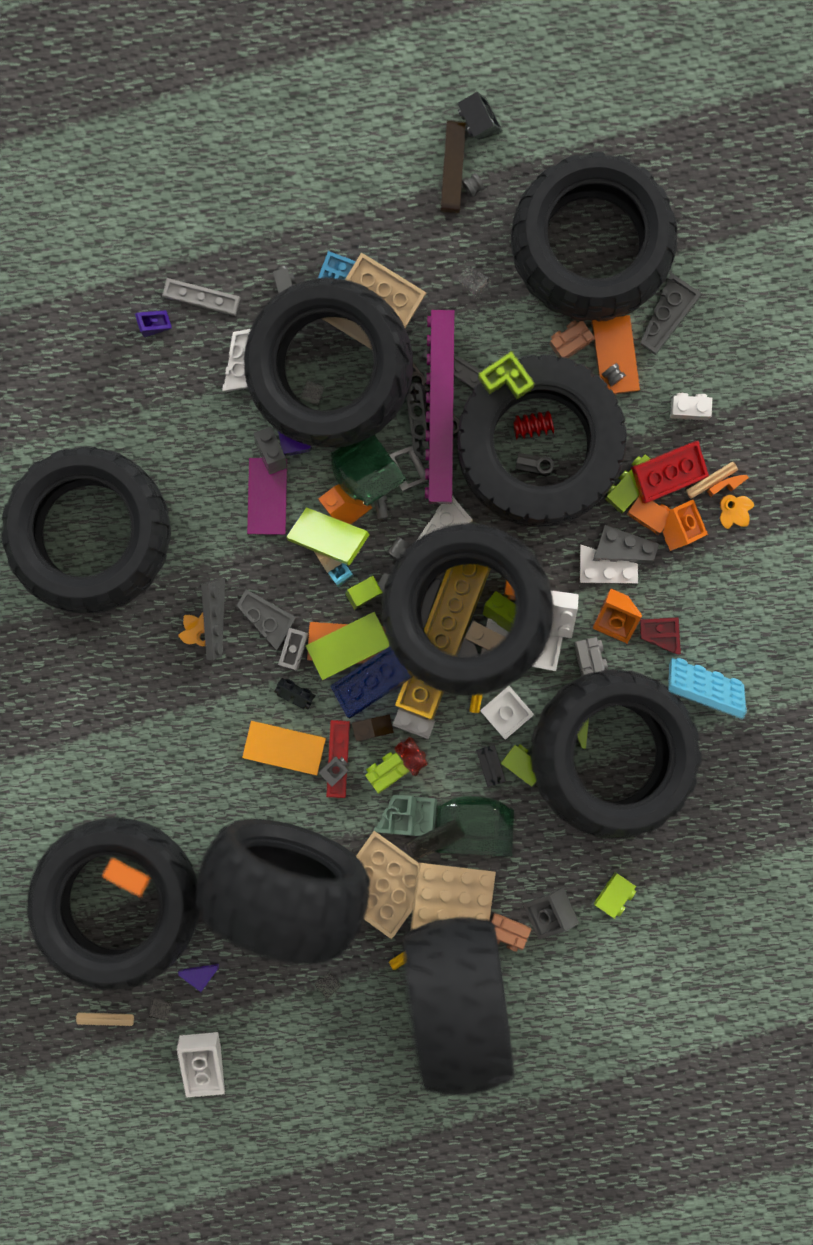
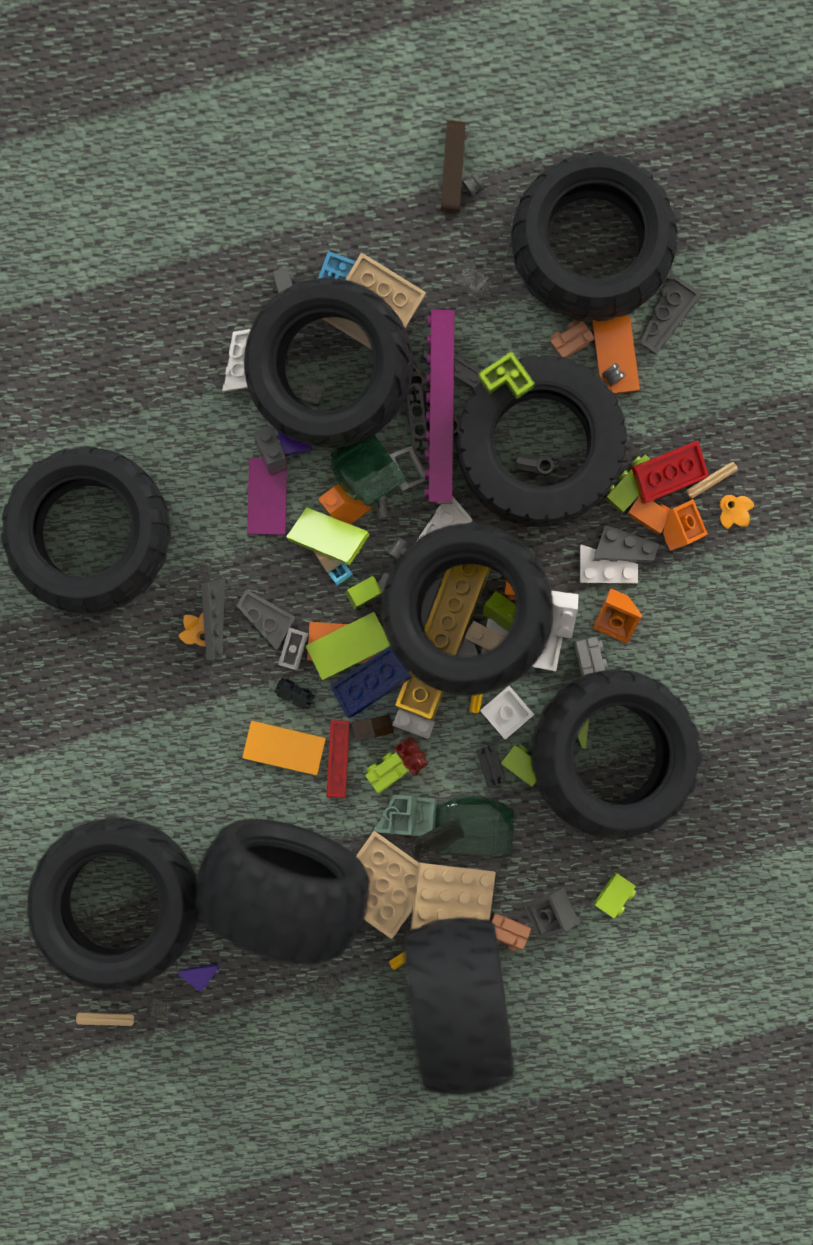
orange slope [103,858,150,896] -> none
dark purple slope [135,310,172,338] -> none
light grey tile [162,278,241,316] -> none
white slope [177,1032,225,1097] -> none
dark grey brick [319,757,349,786] -> none
black slope [458,92,503,140] -> none
red piece [513,411,554,440] -> none
dark red wing [639,617,681,655] -> none
medium azure plate [668,658,746,719] -> none
white brick [670,393,712,420] -> none
orange slope [707,475,749,497] -> none

